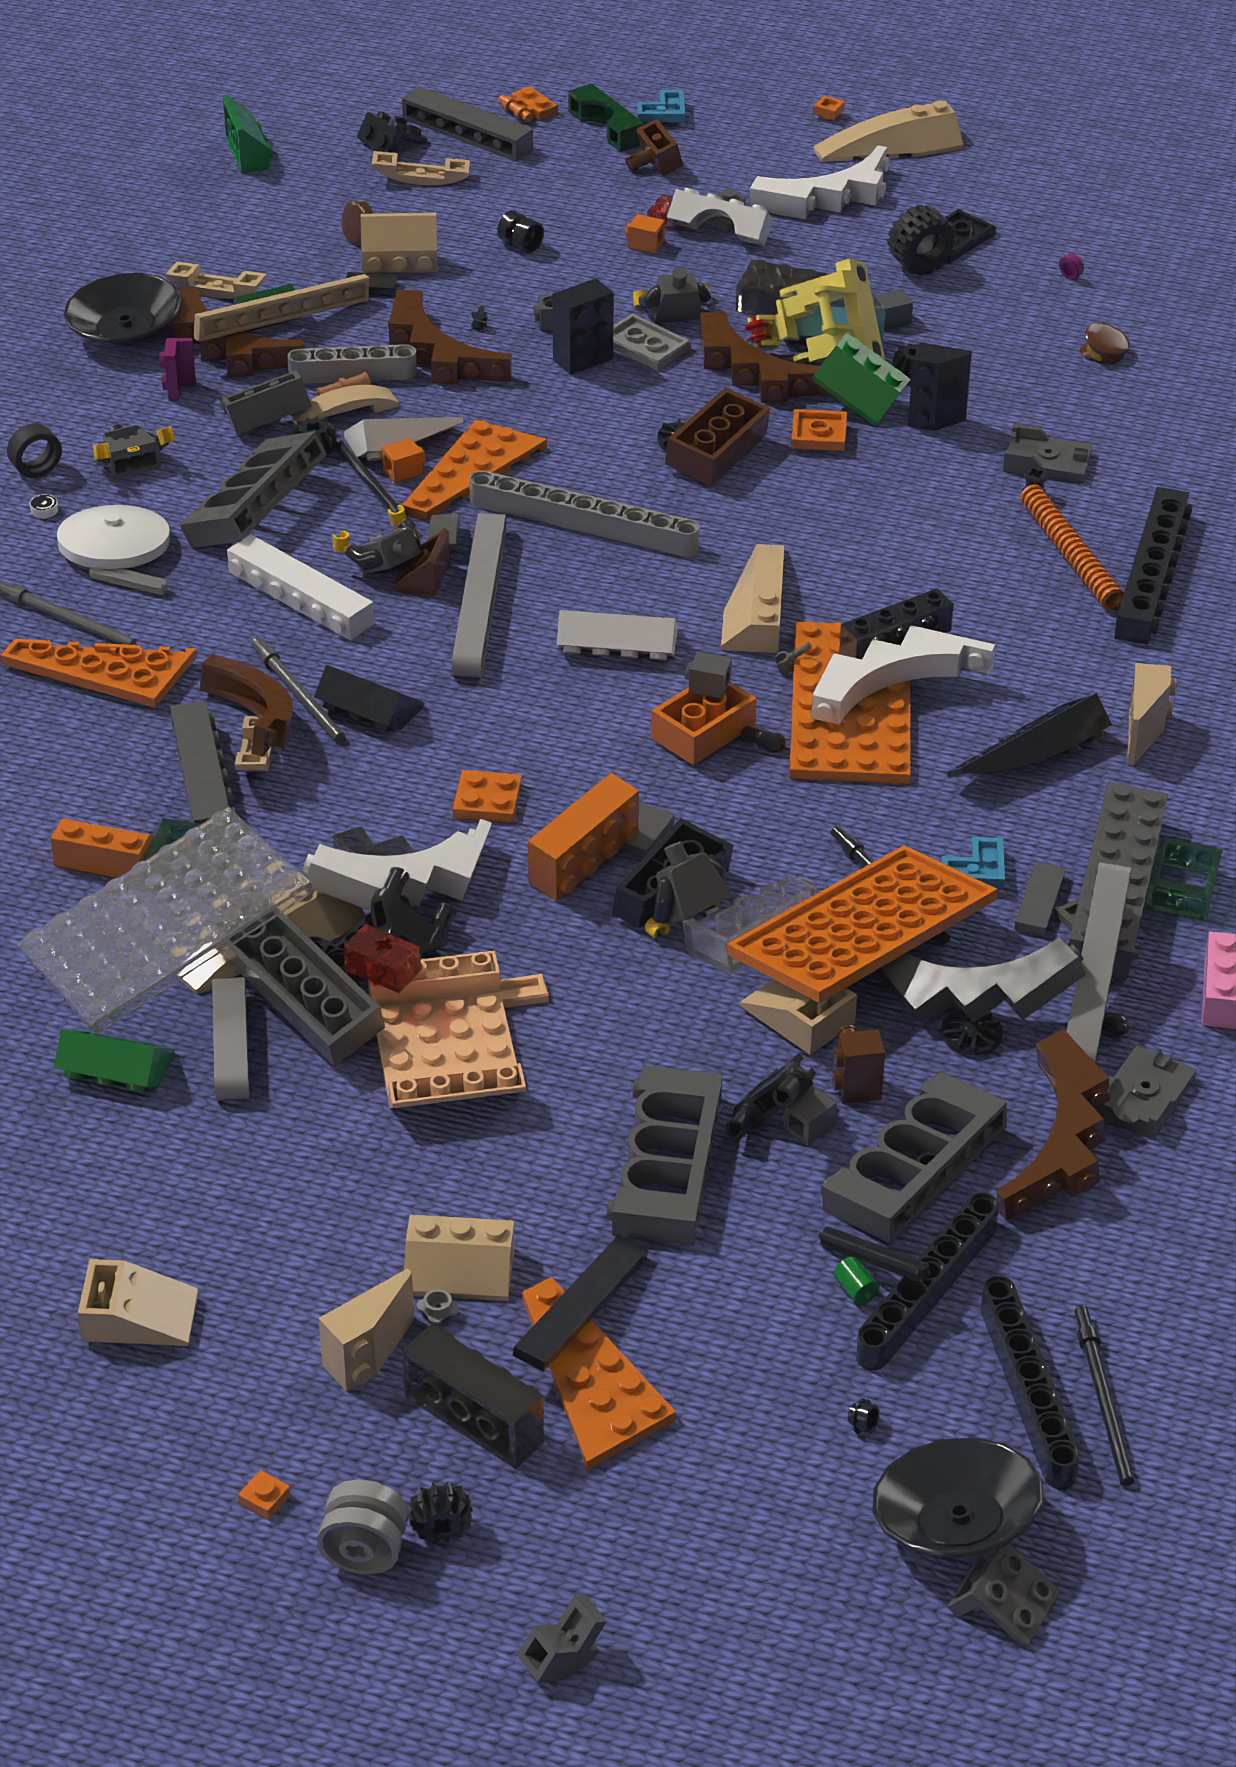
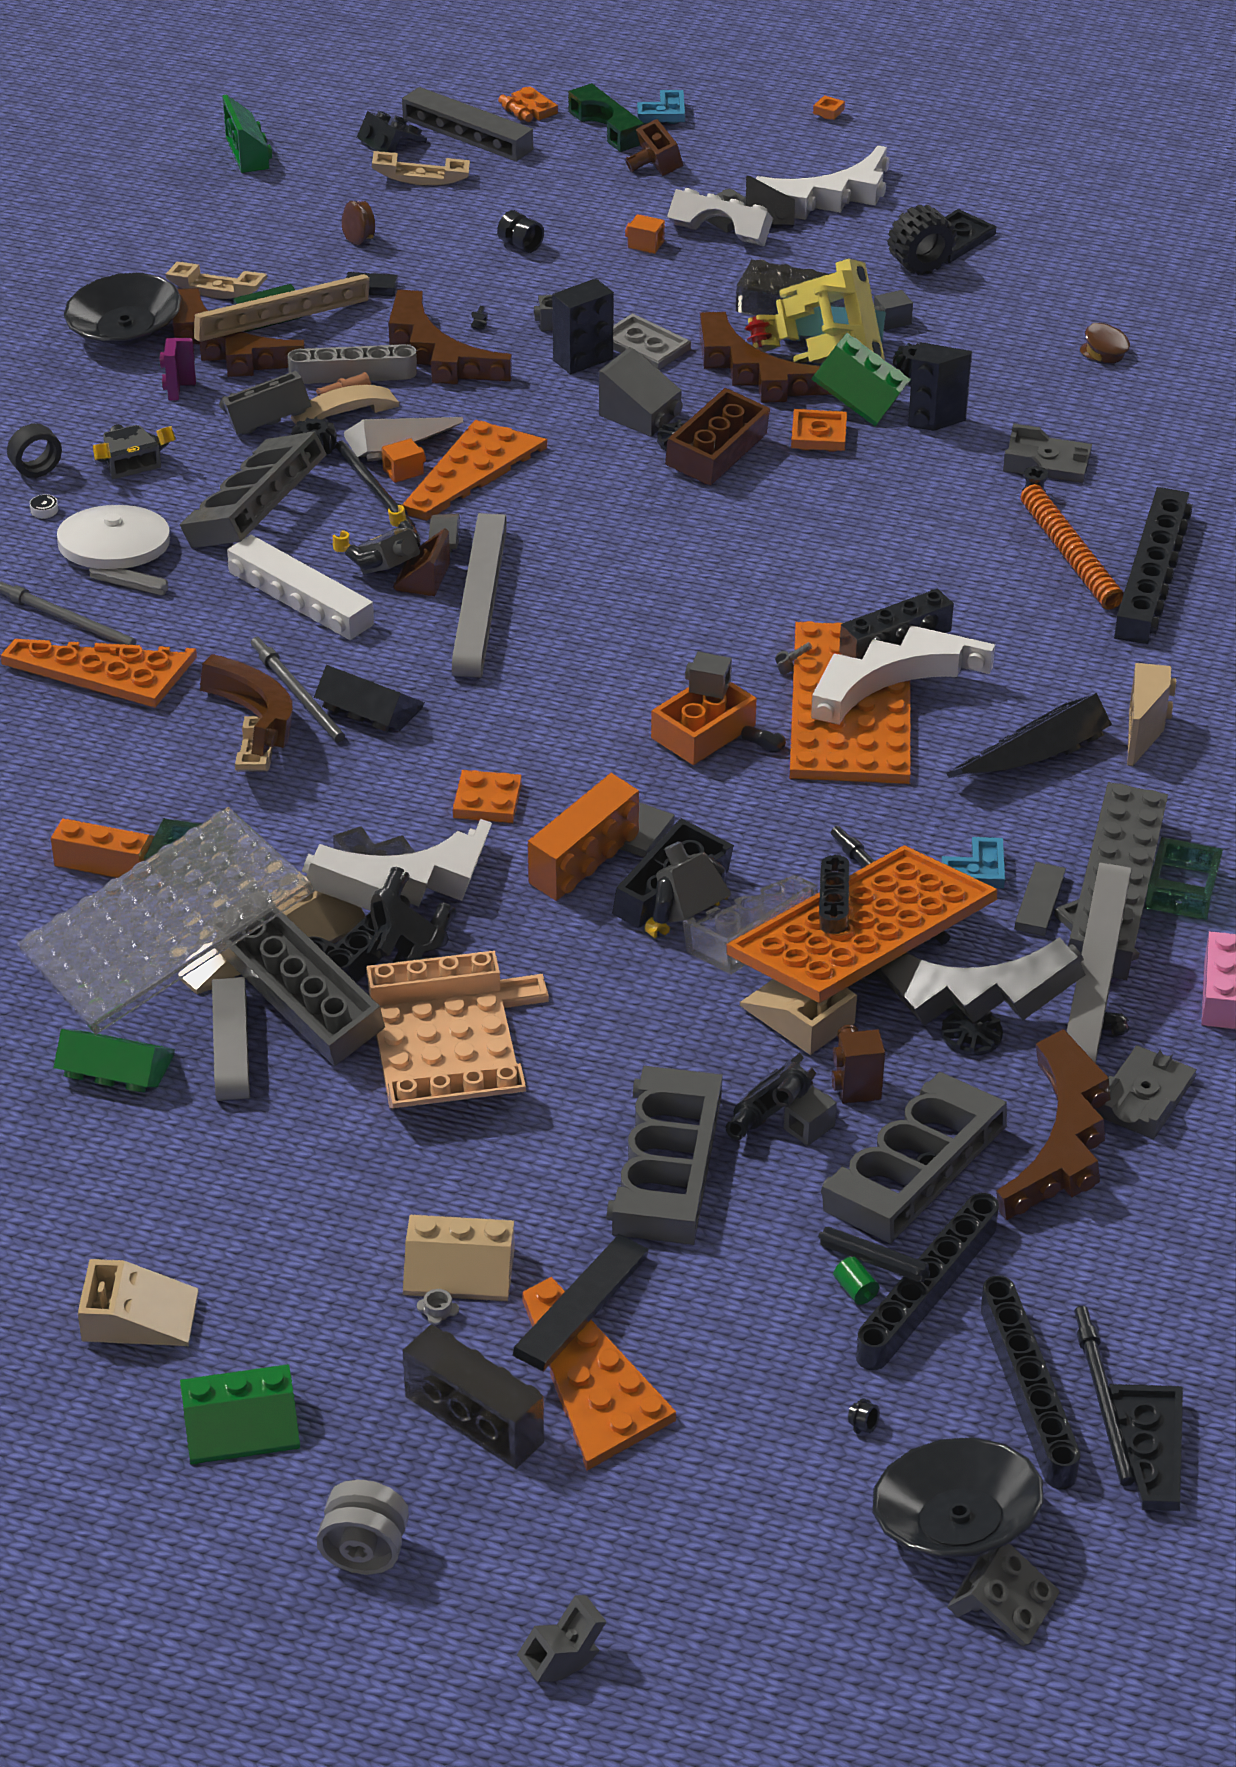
dark grey brick [170,701,237,843] -> none
orange plate [238,1470,291,1520] -> none
tan slope [319,1268,414,1392] -> none
clear red brick [344,924,421,994] -> none
tan slope [361,213,438,273] -> none
black gear [409,1481,473,1544] -> none
light grey beam [469,471,700,557] -> none
white slope [557,610,678,661] -> none
dark grey torso [633,267,711,323] -> none
clear red bush [647,195,673,224] -> none
tan wedge [721,544,784,653] -> none
tan wedge [813,101,963,162] -> none
magenta tile [1059,253,1084,280] -> none
none -> green slope [180,1364,300,1465]
none -> dark grey slope [599,347,683,437]
none -> black wing [746,176,795,226]
none -> black beam [819,855,850,934]
none -> black wing [1109,1384,1183,1511]

